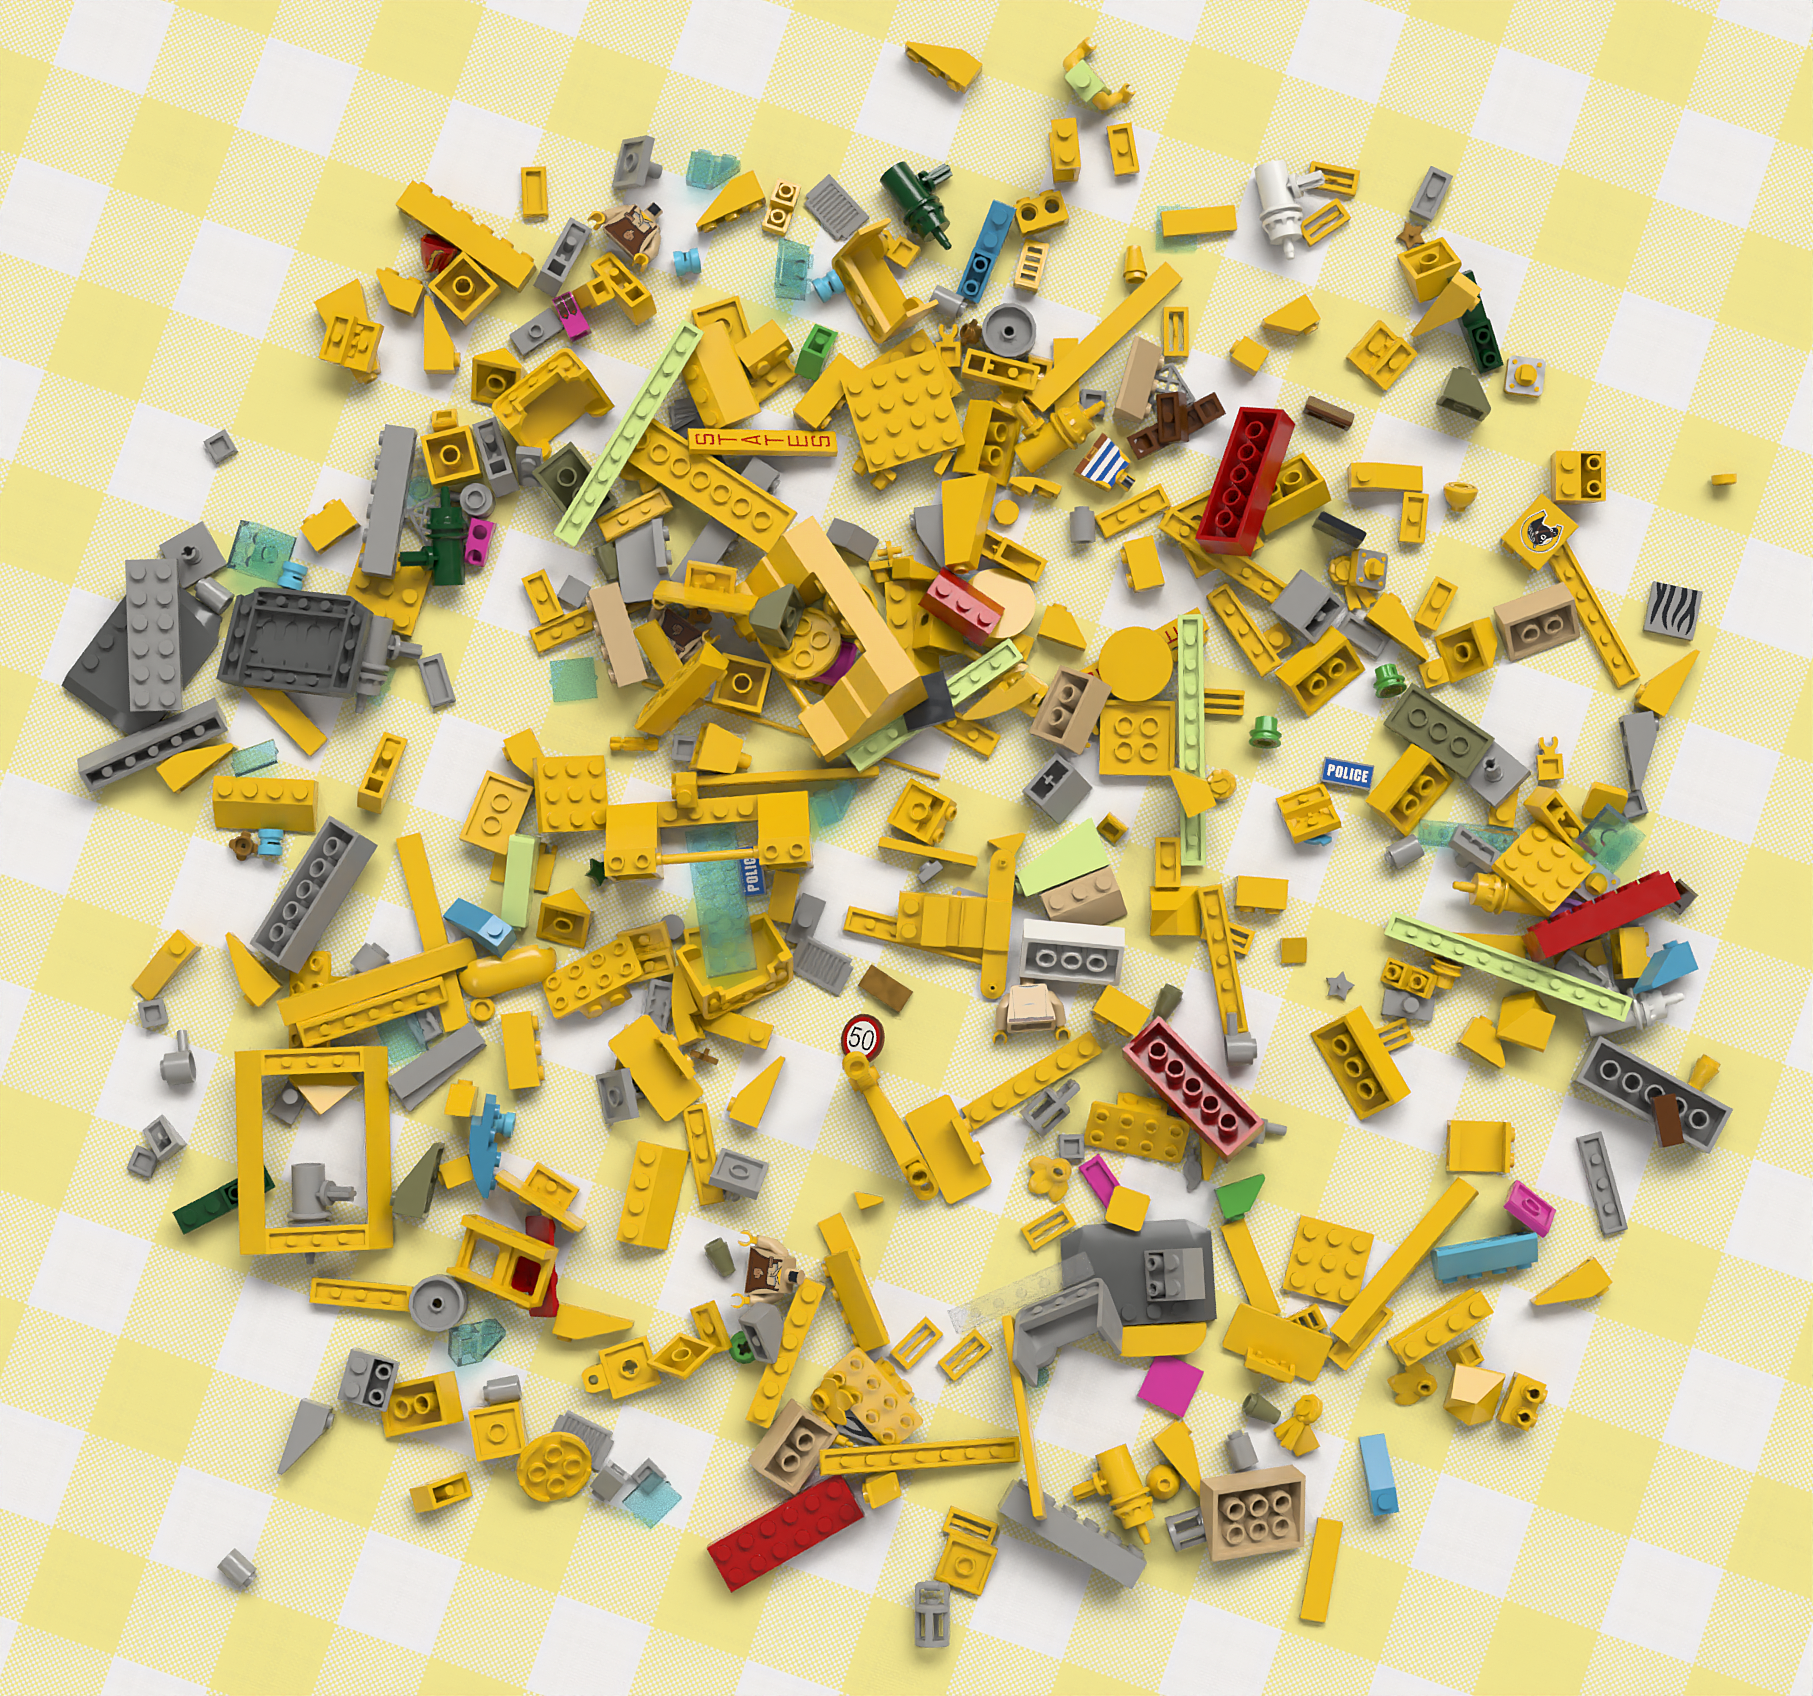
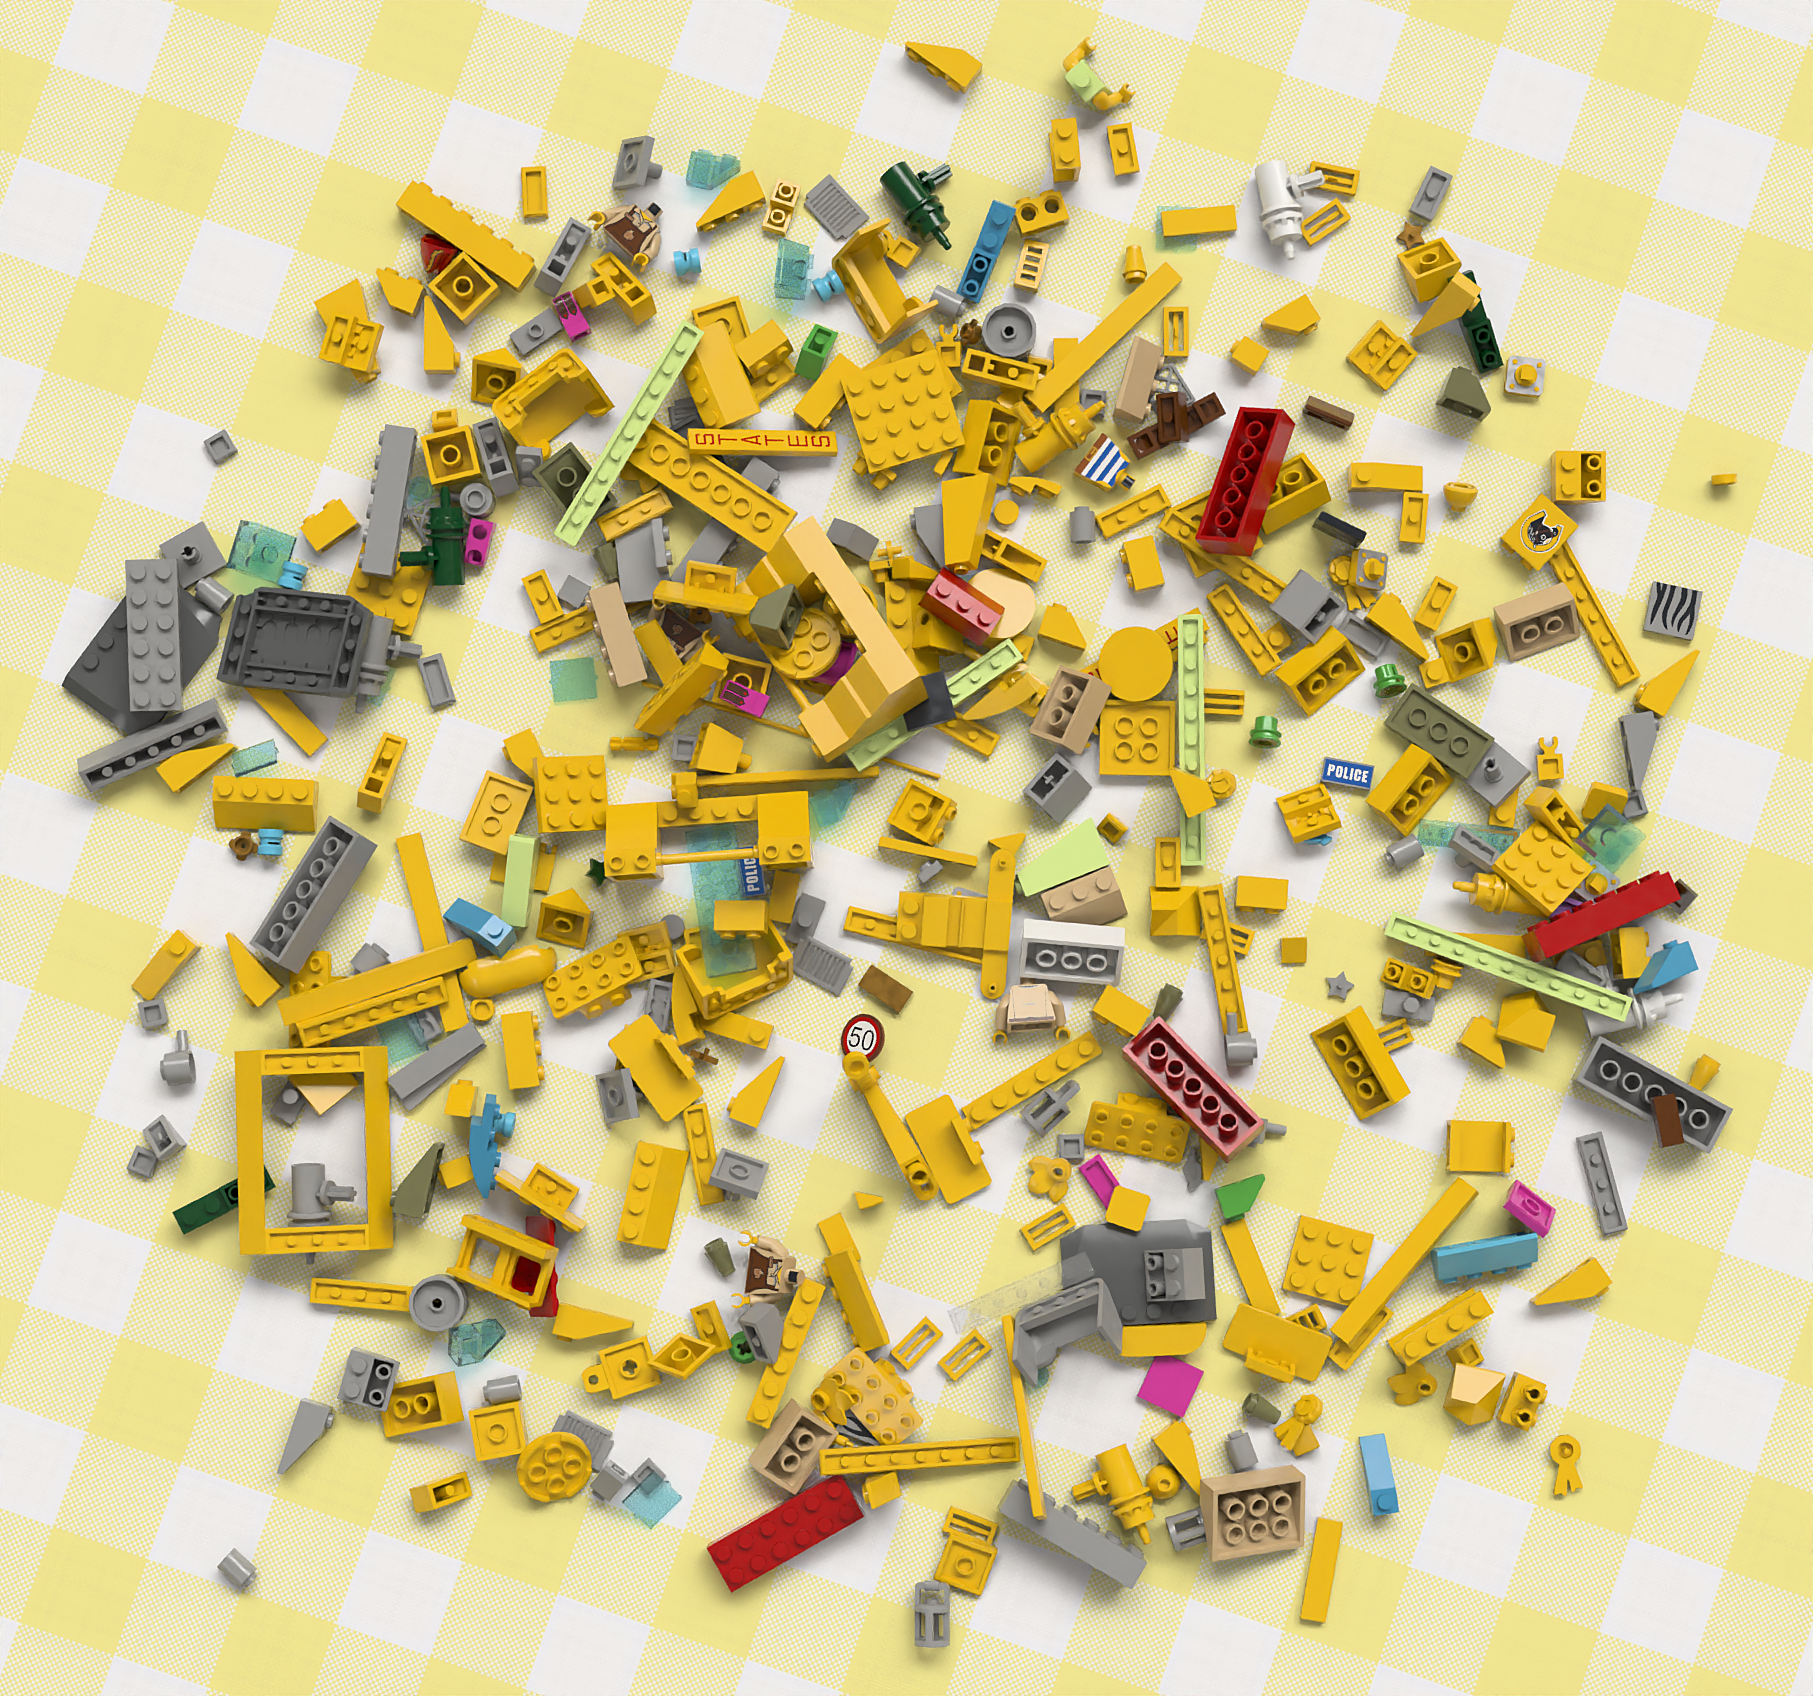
none -> yellow brick [714,900,769,939]
none -> dark pink leg [719,680,770,719]
none -> yellow piece [1549,1434,1583,1496]

